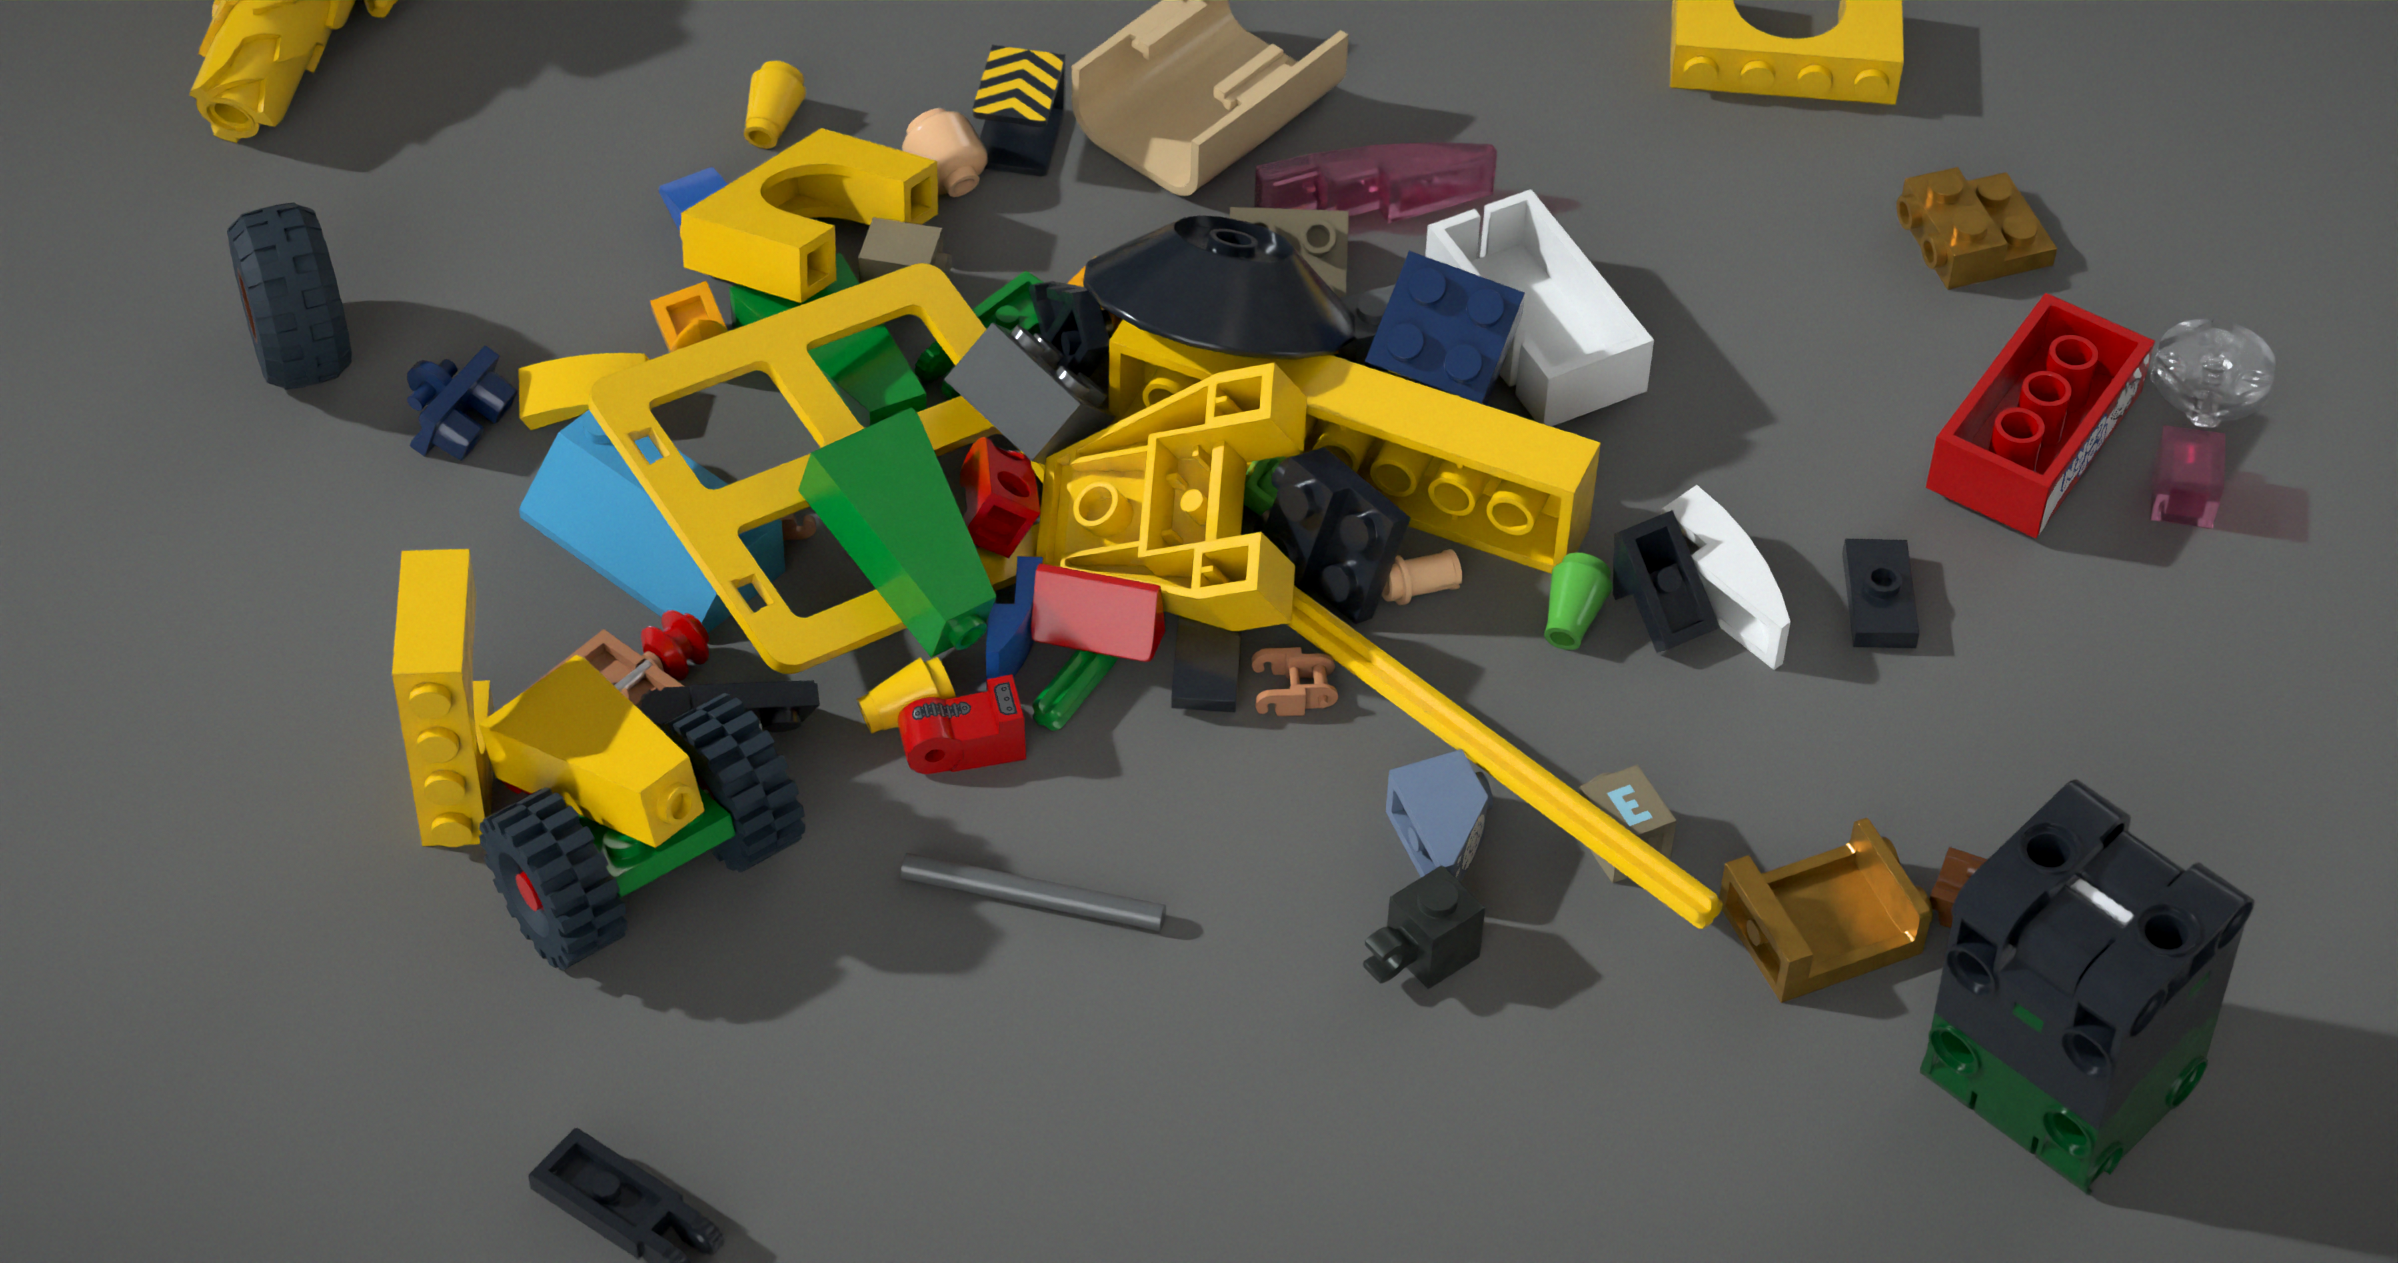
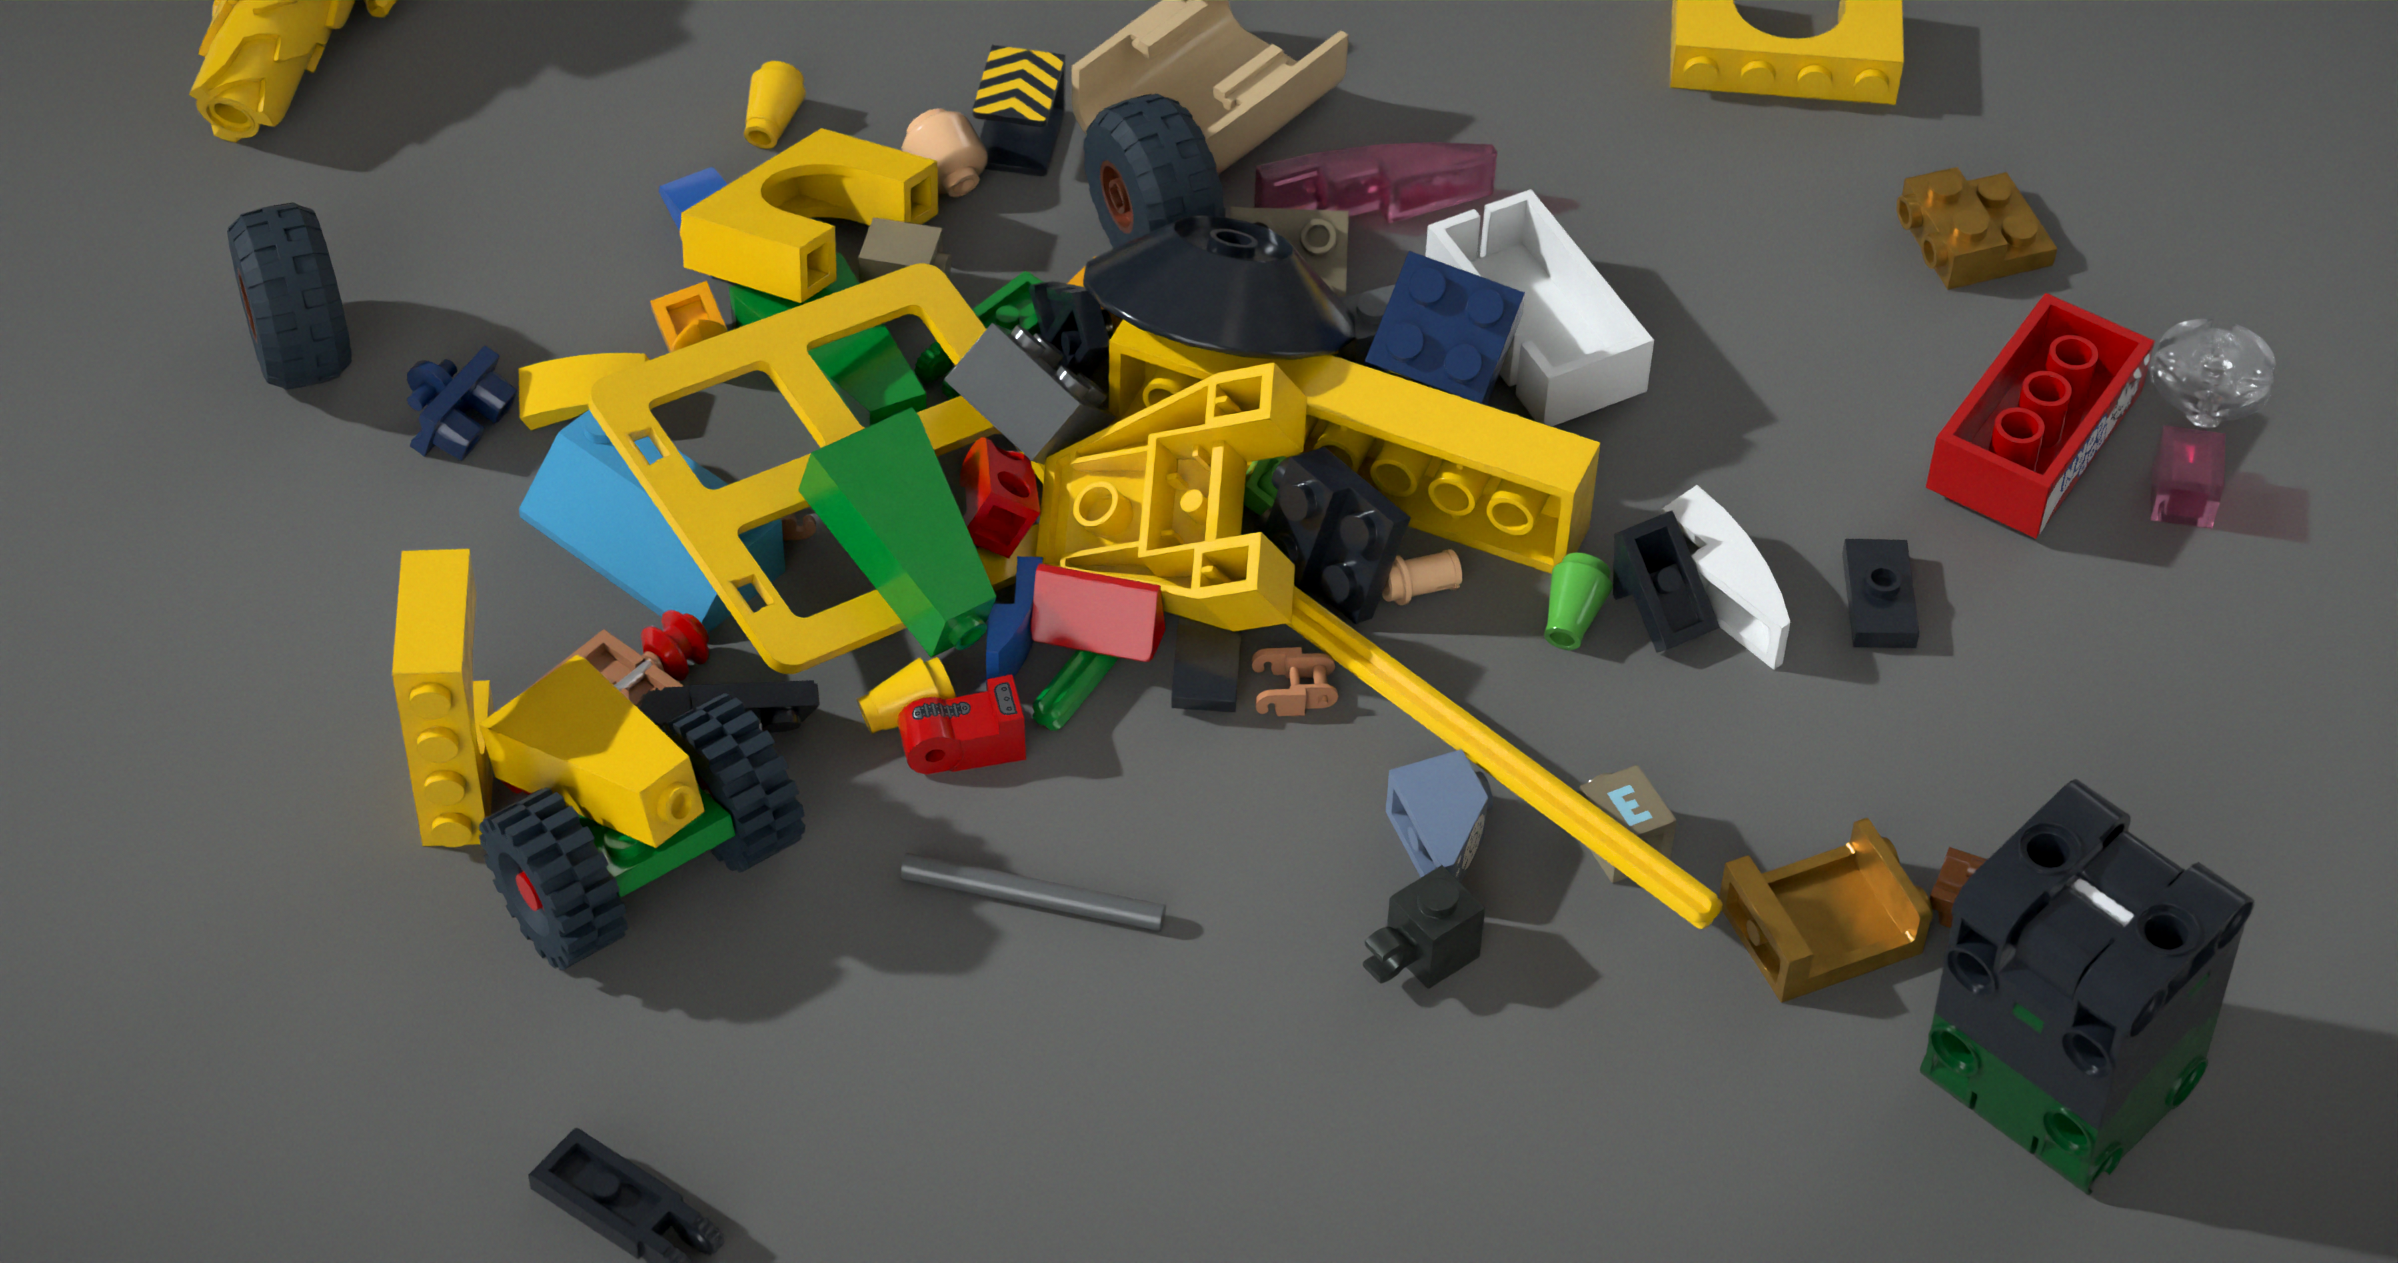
none -> black wheel [1083,93,1225,248]

